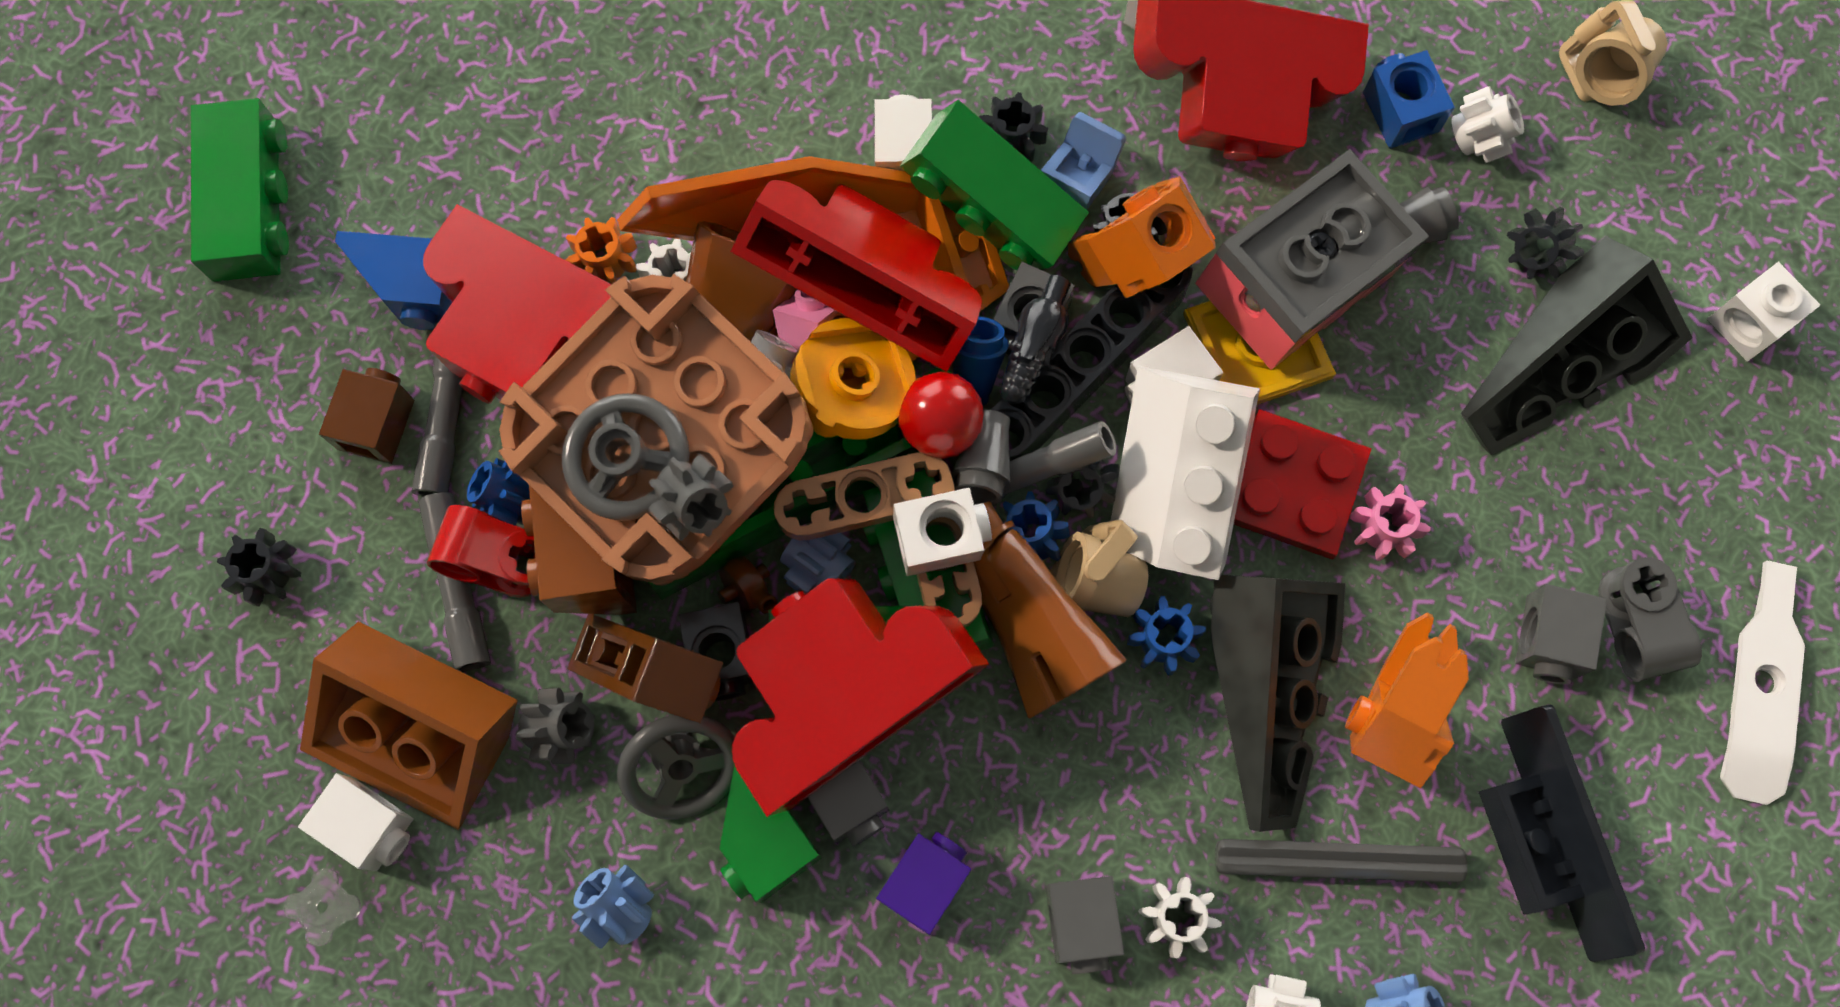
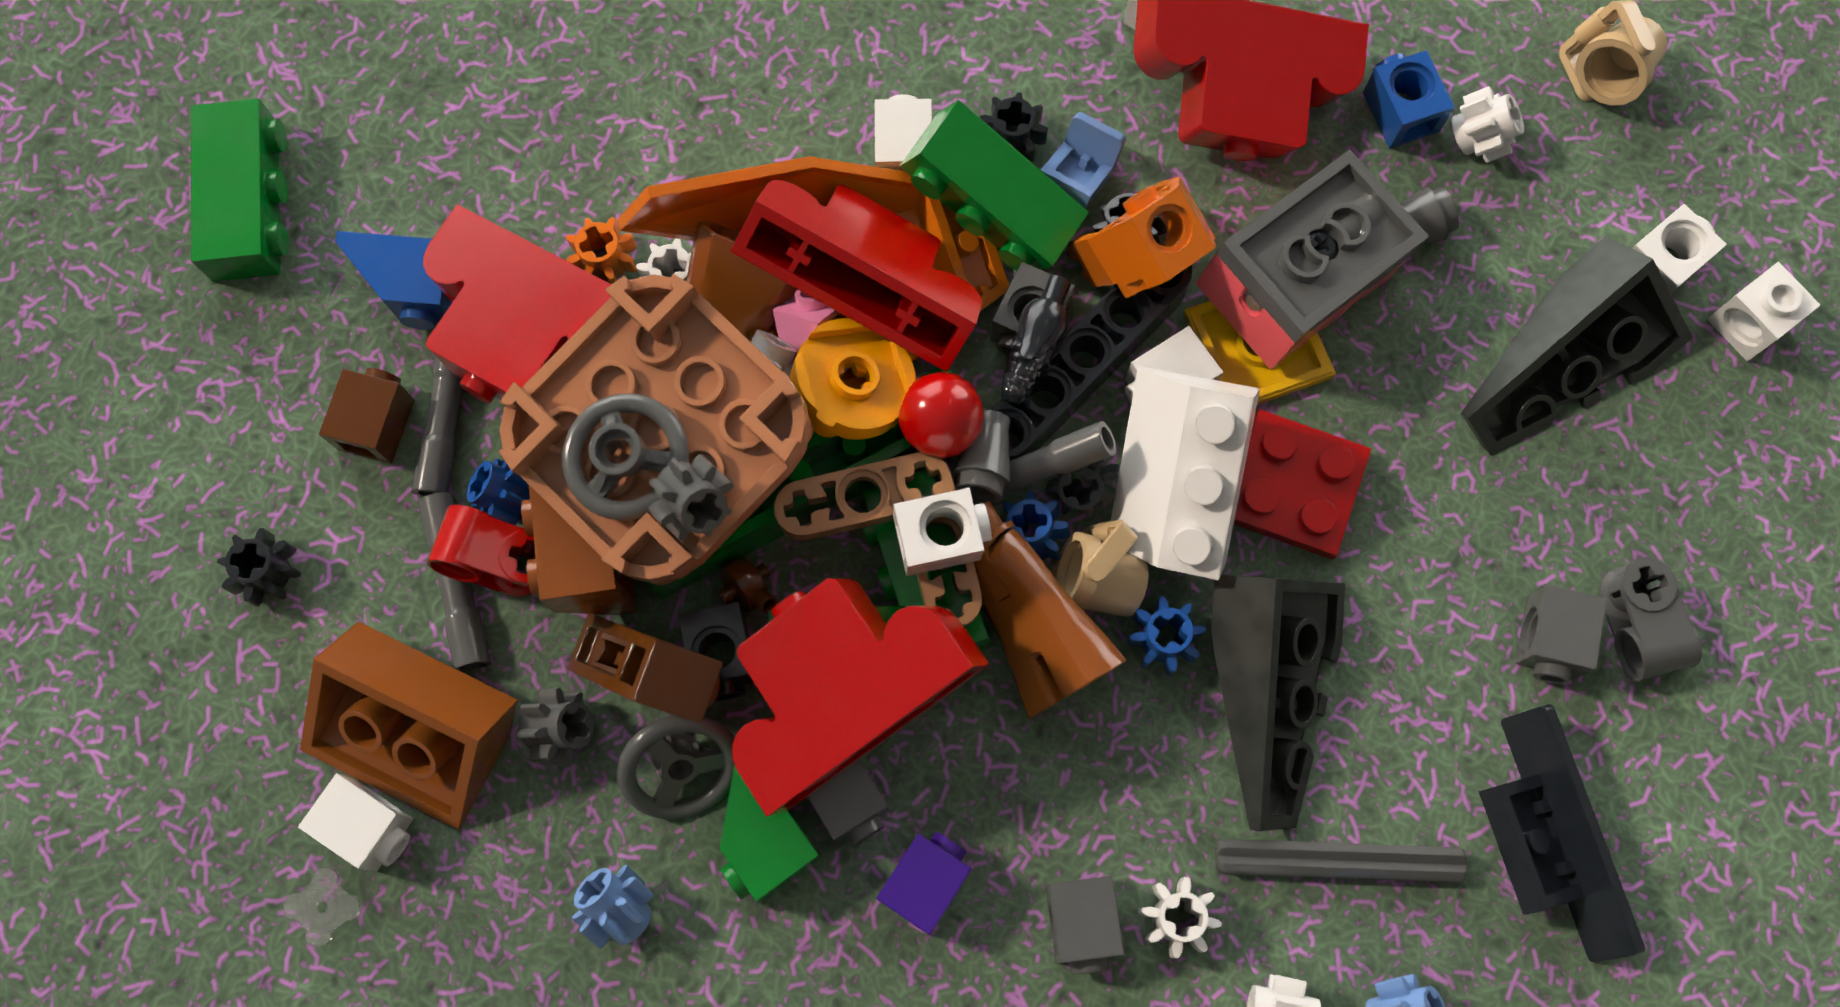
medium blue gear [780,533,856,595] -> none
blue cone [952,316,1009,406] -> none
orange piece [1345,612,1469,789] -> none
bright pink gear [1350,484,1431,561] -> none
black gear [1507,207,1585,280] -> none
white piece [1720,561,1805,805] -> none
none -> white brick [1632,204,1727,293]

